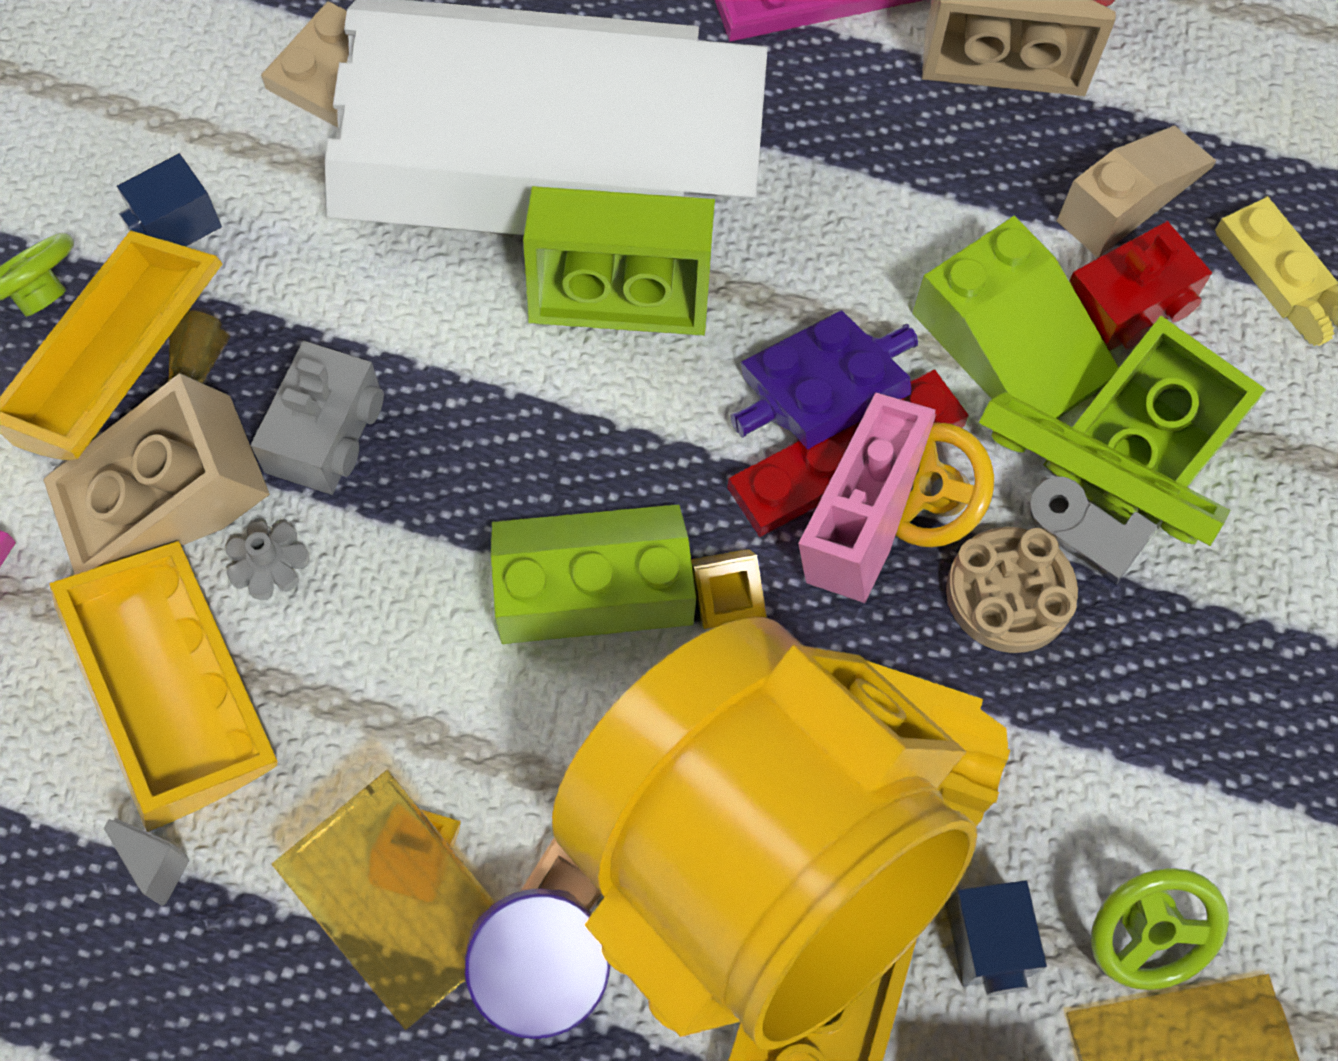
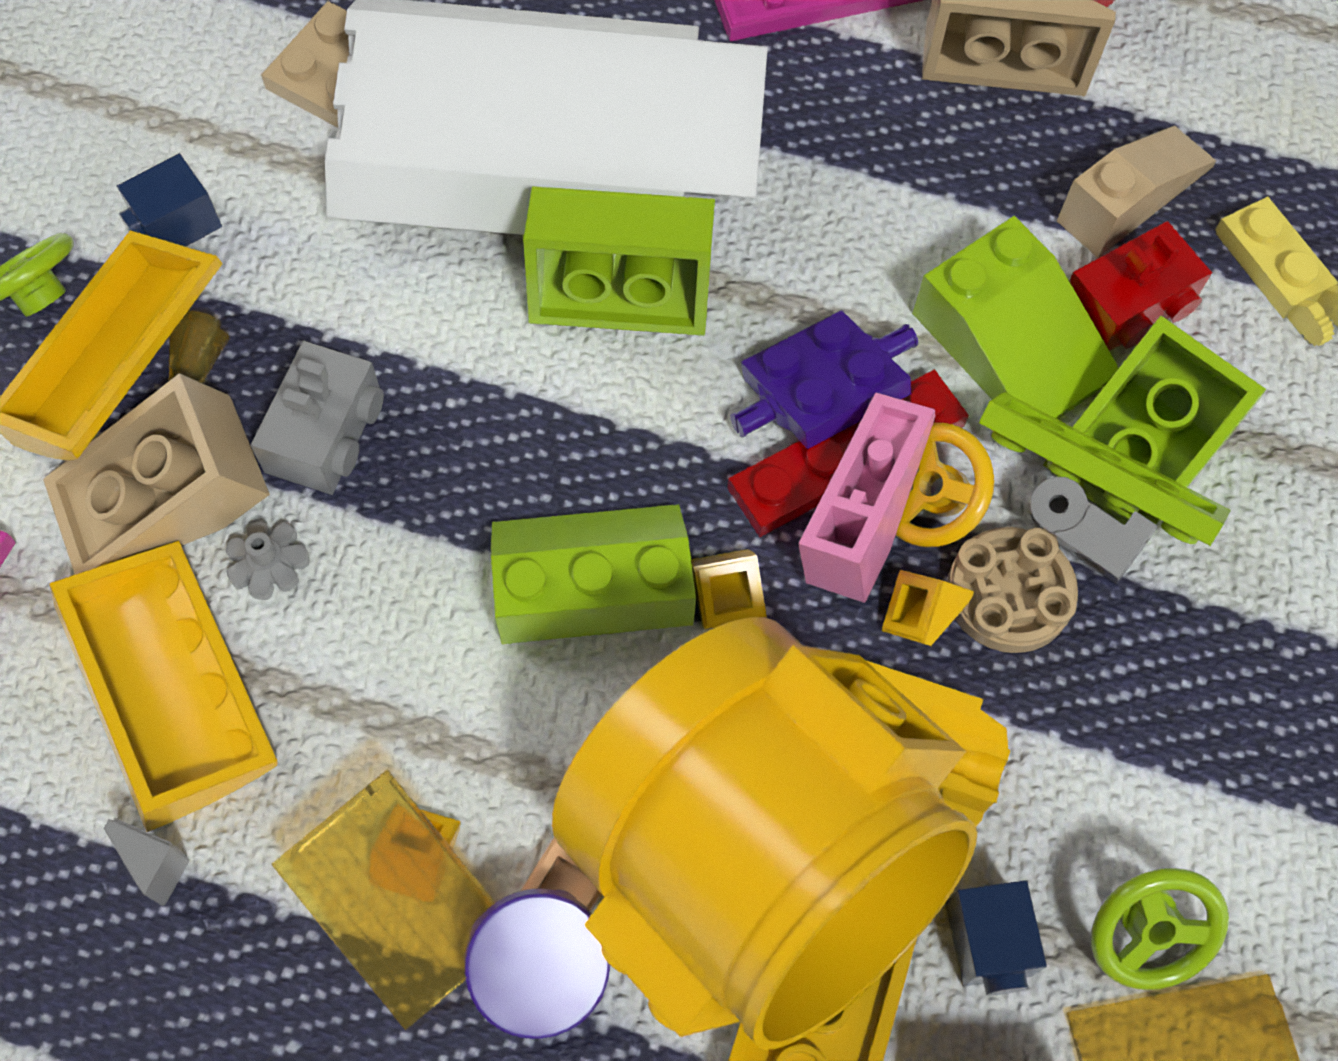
none -> yellow slope [881,570,974,646]

